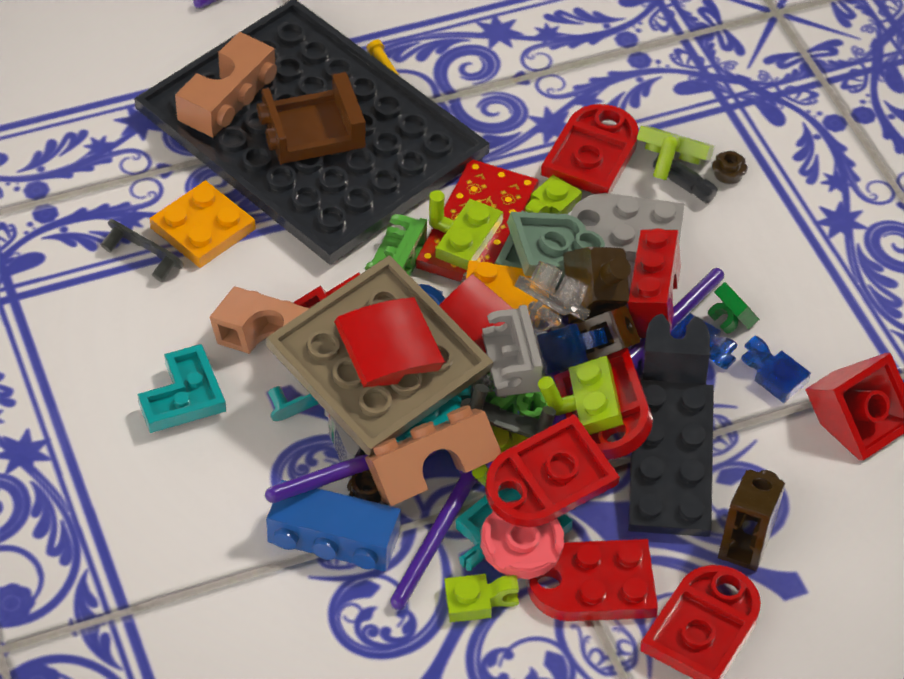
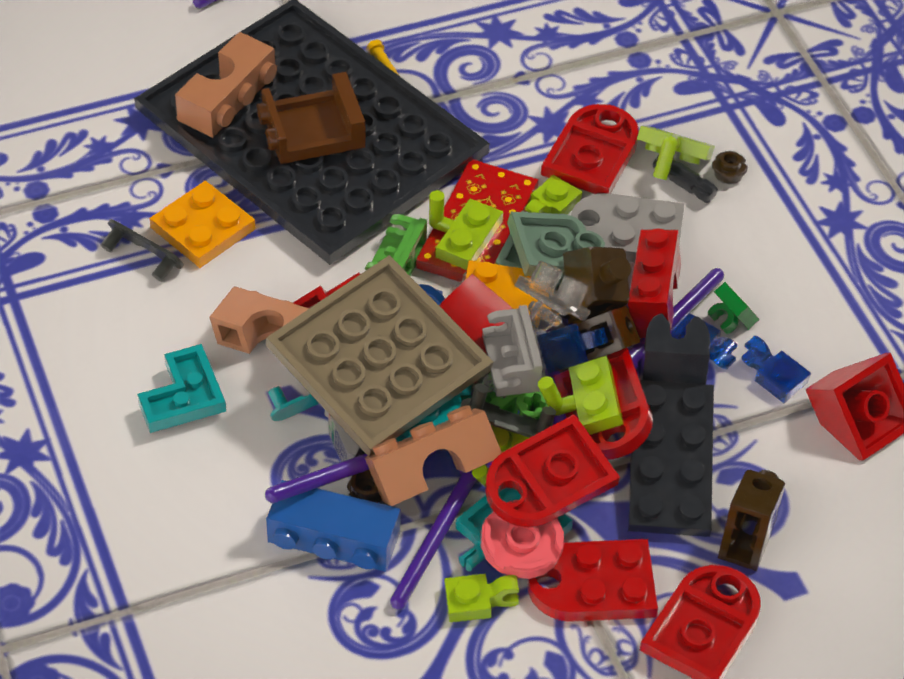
red slope [334,297,445,387] -> none

